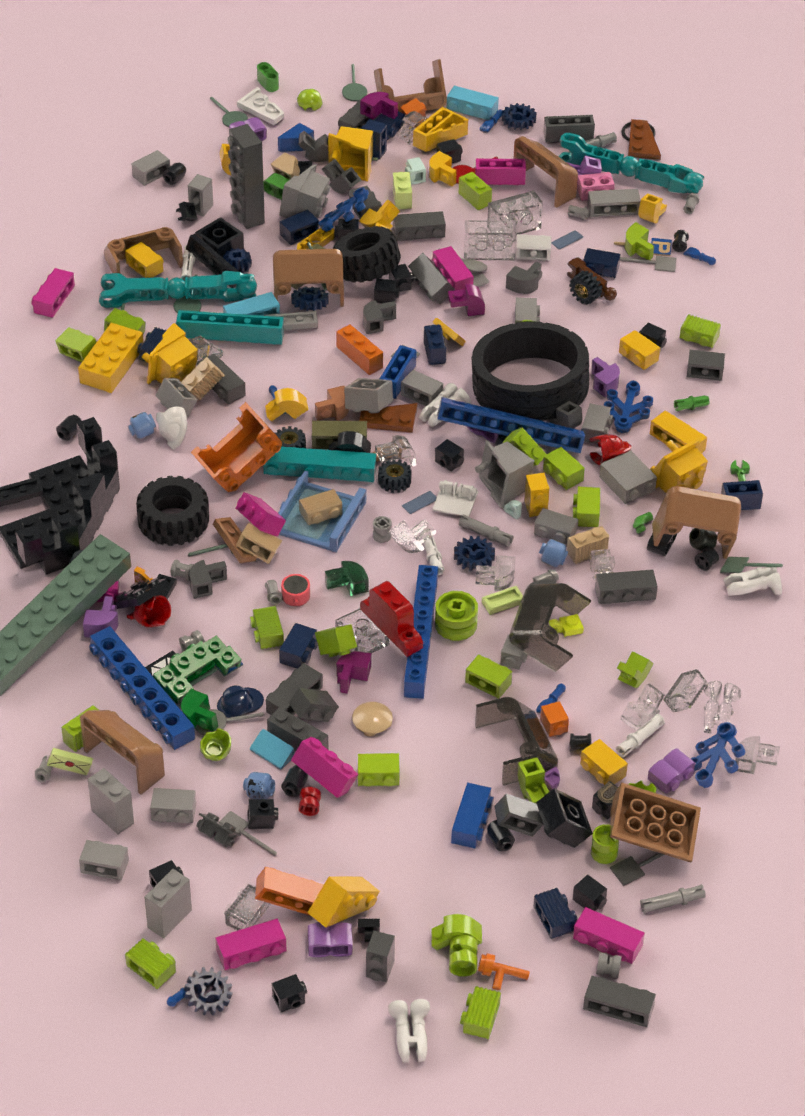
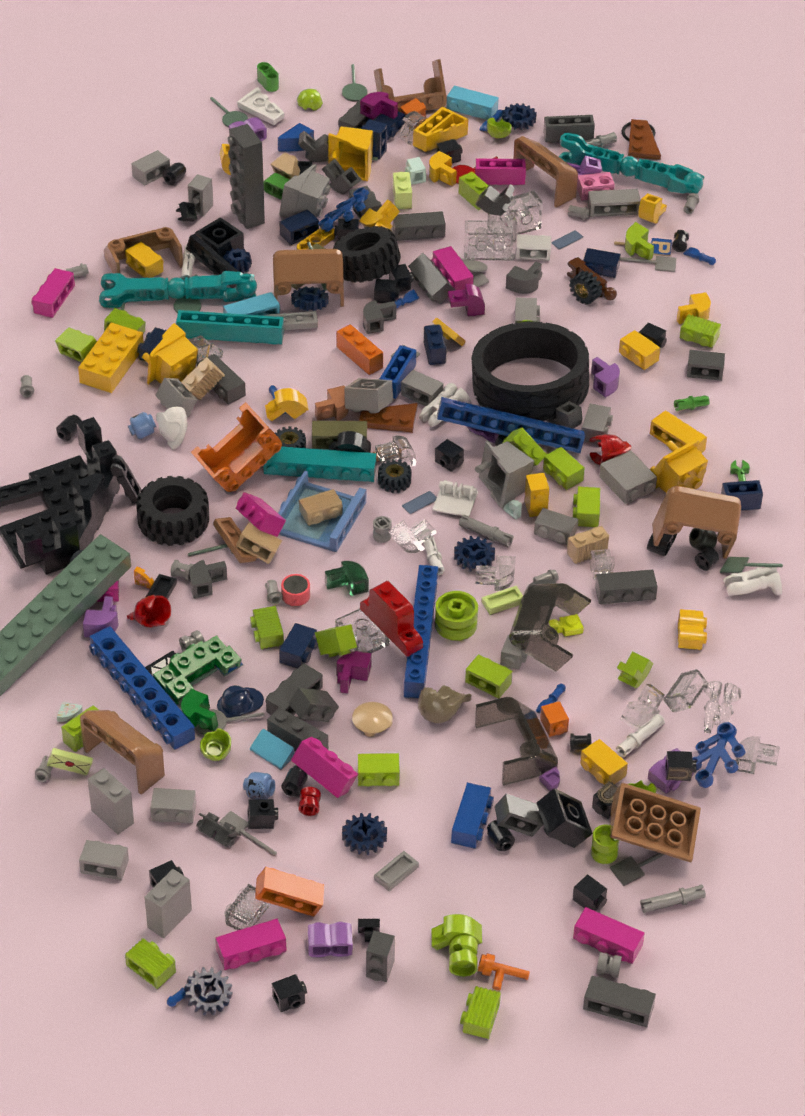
black plate [113,578,170,609] -> none
yellow wedge [308,876,380,928] -> none
white piece [388,999,430,1063] -> none
lime brick [518,757,549,804] -> none
dark blue brick [533,888,578,939] -> none
medium blue head [539,539,569,567] -> none
blue plant [604,380,653,433] -> none
bright green arm [633,512,653,534] -> none
none -> light grey pin [20,375,34,398]
none -> light aqua tile [57,702,83,722]
none -> light grey pin [66,263,89,278]
none -> black hinge [110,455,141,504]
none -> dark blue gear [342,813,387,855]
none -> light grey tile [374,851,419,891]
none -> blue piece [395,289,419,308]
none -> dark tan piece [418,685,472,723]
none -> dark grey brick [475,184,515,215]
none -> lime hair [487,117,512,139]
none -> black brick [665,751,696,781]
none -> yellow brick [676,292,711,324]
none -> yellow brick [678,609,707,650]

